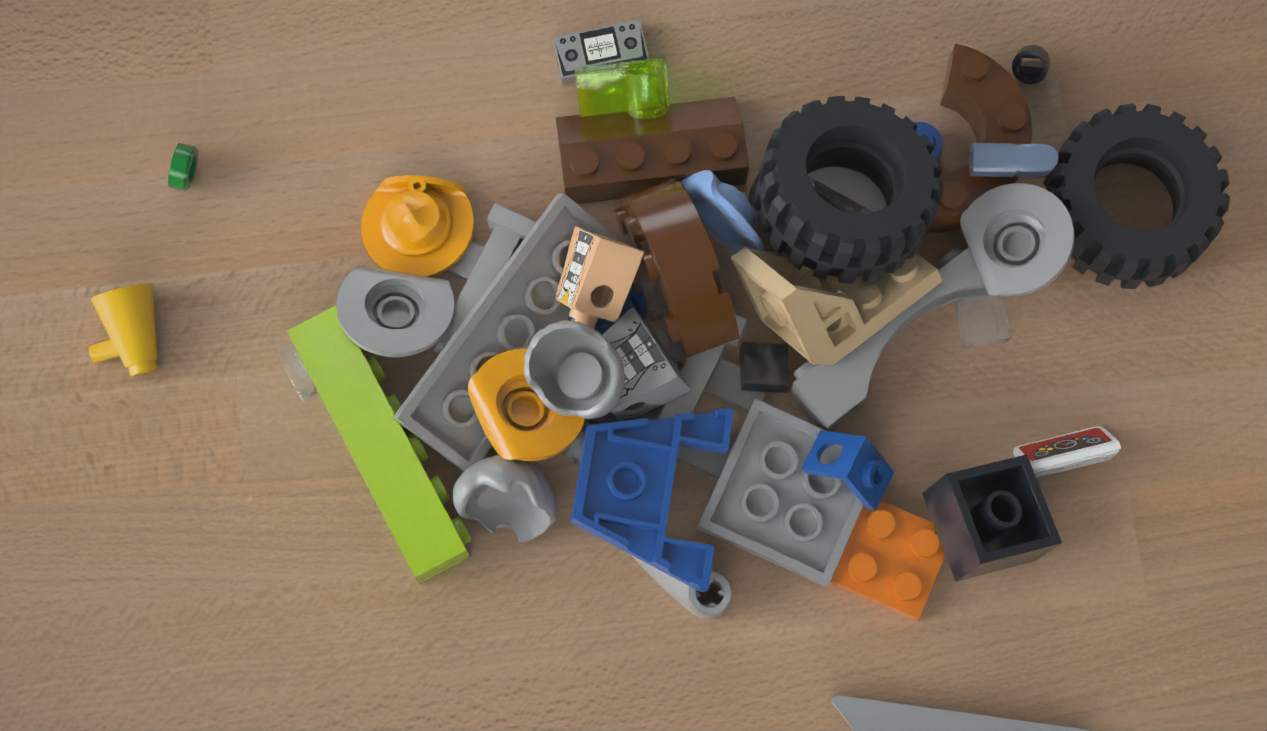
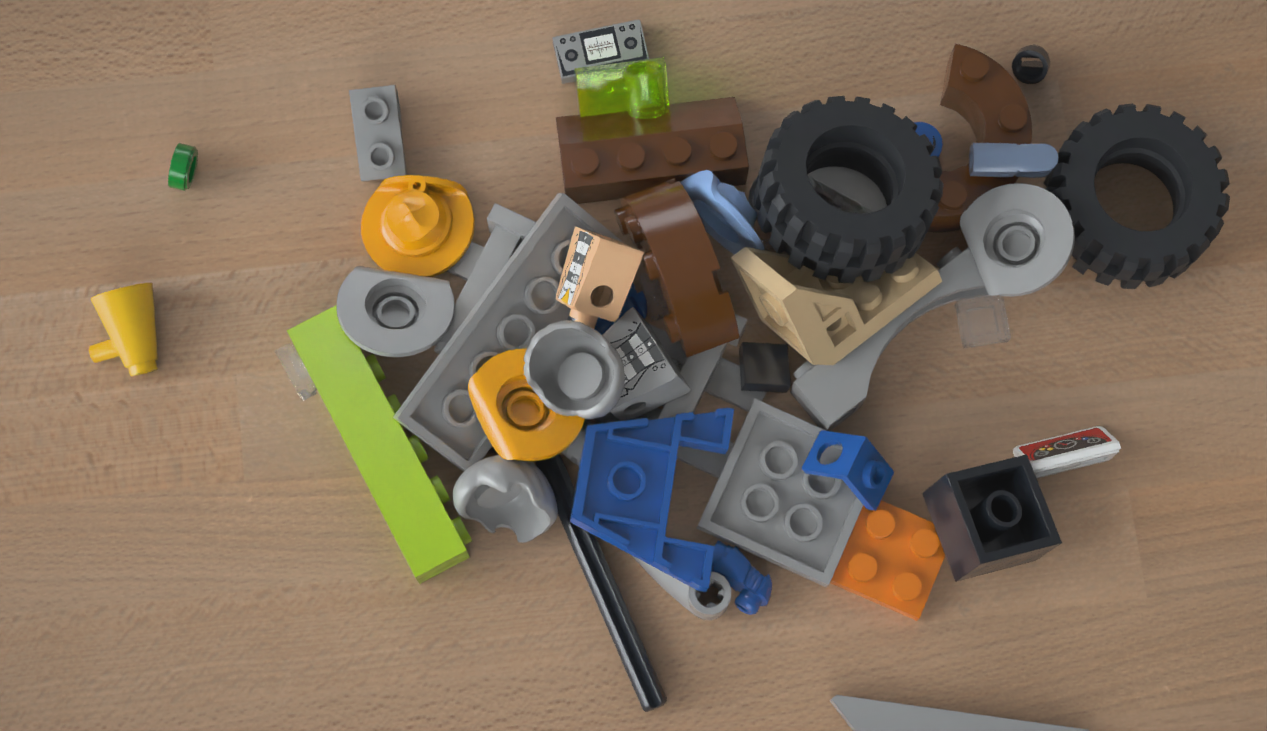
none -> light grey plate [349,85,407,181]
none -> black axle [535,453,667,712]
none -> blue arm [711,540,772,615]

